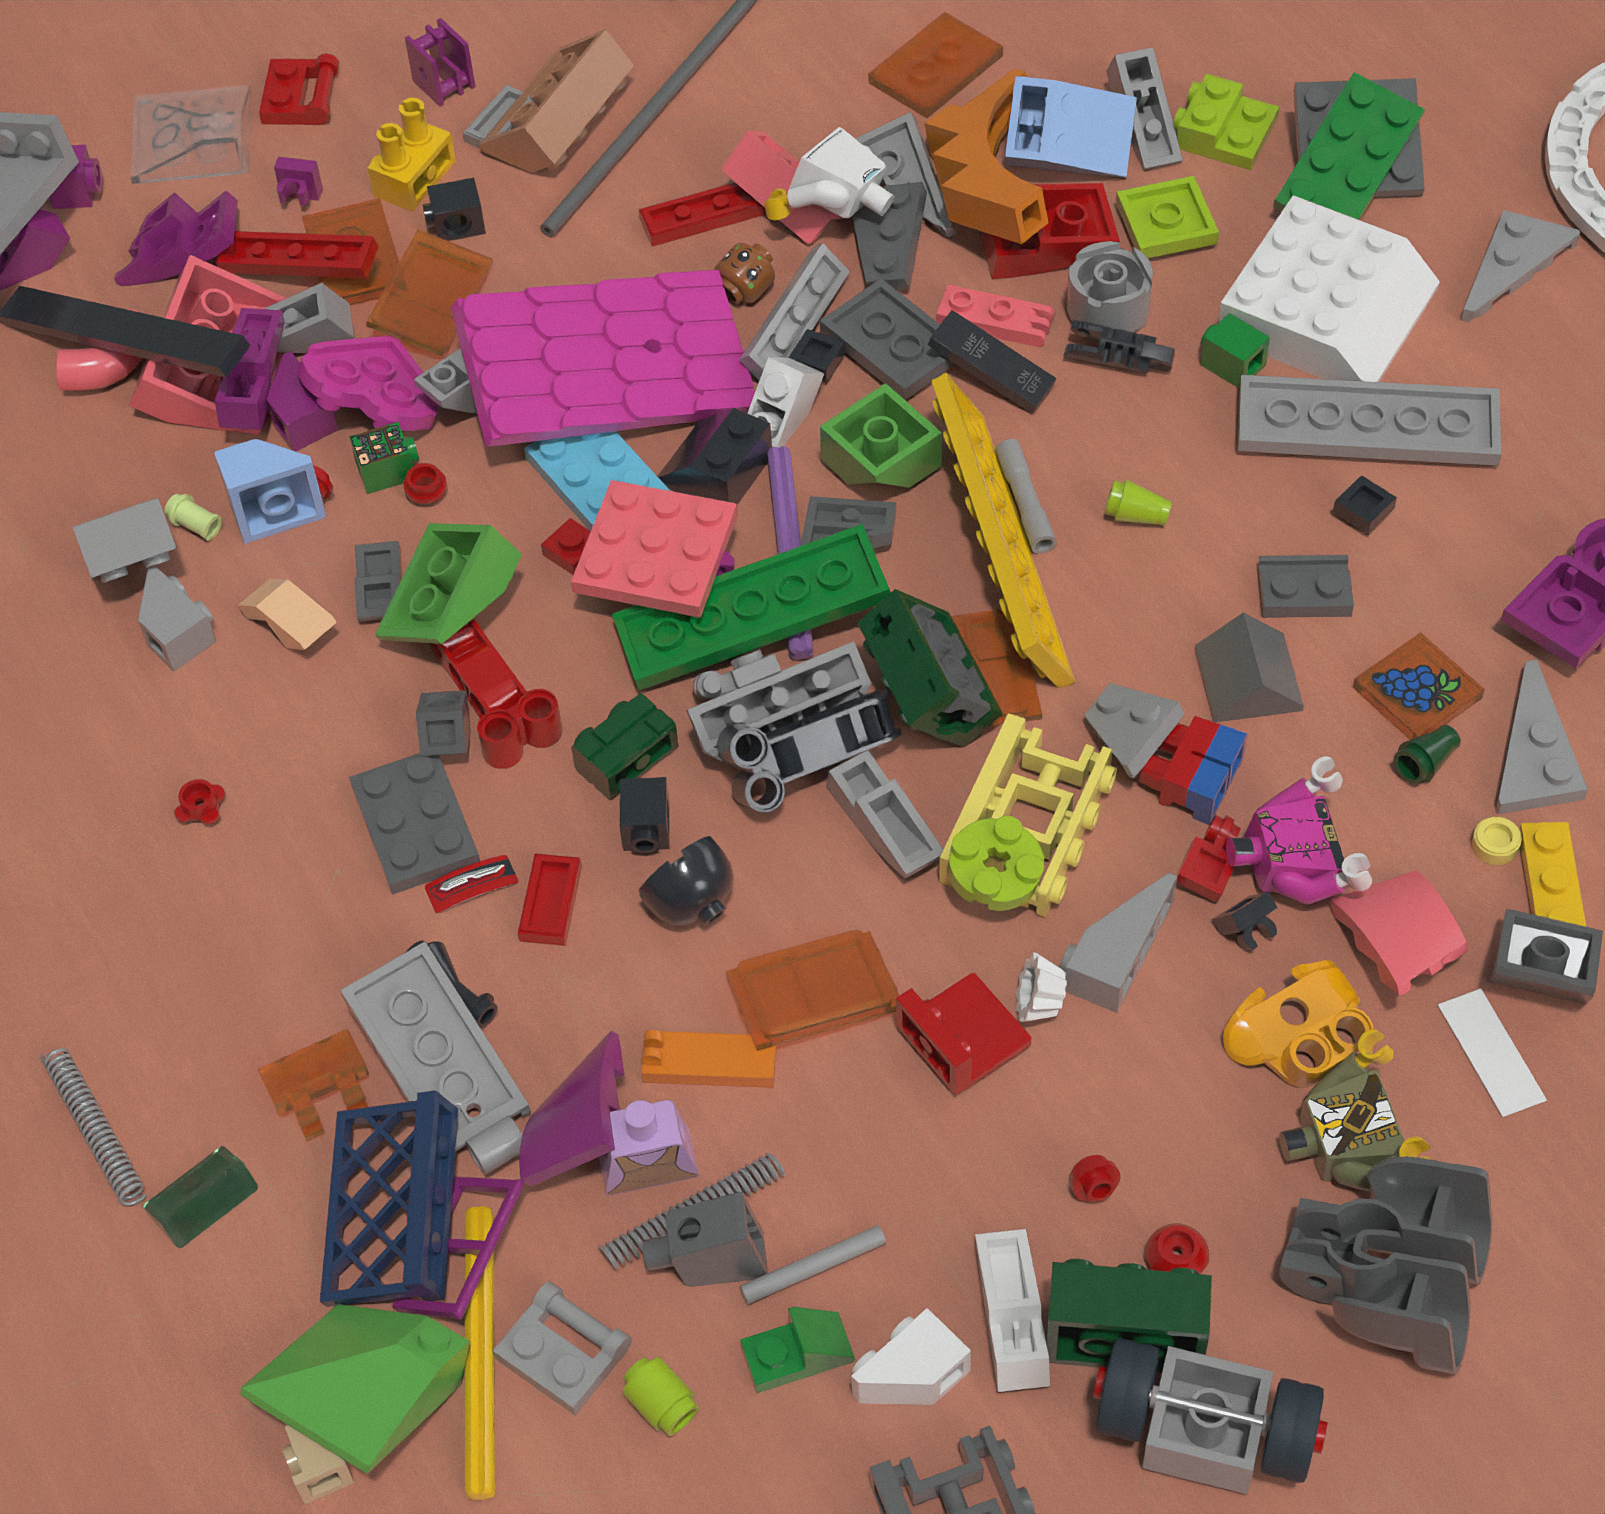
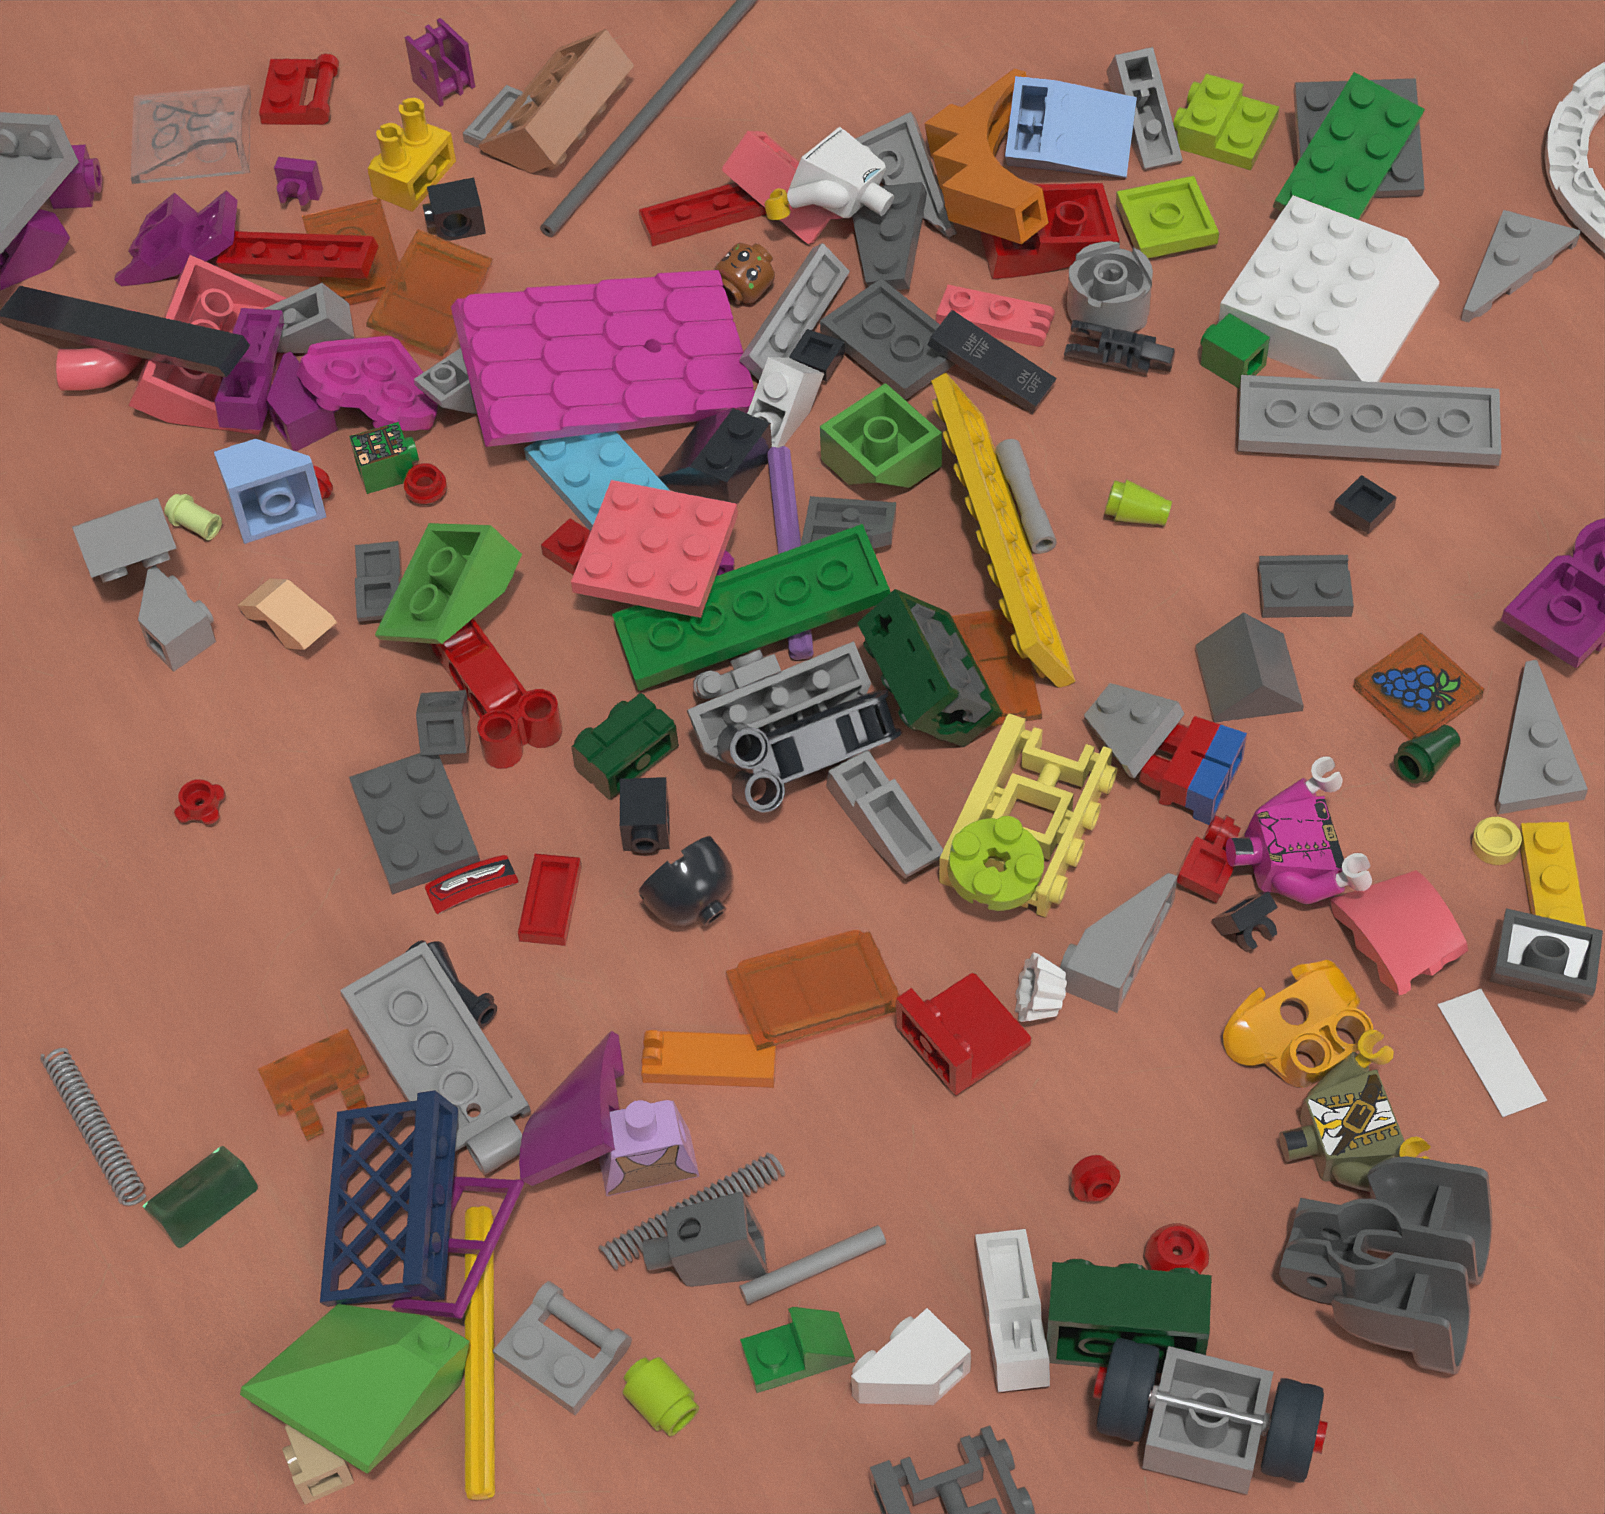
clear orange tile [868,12,1003,119] -> none

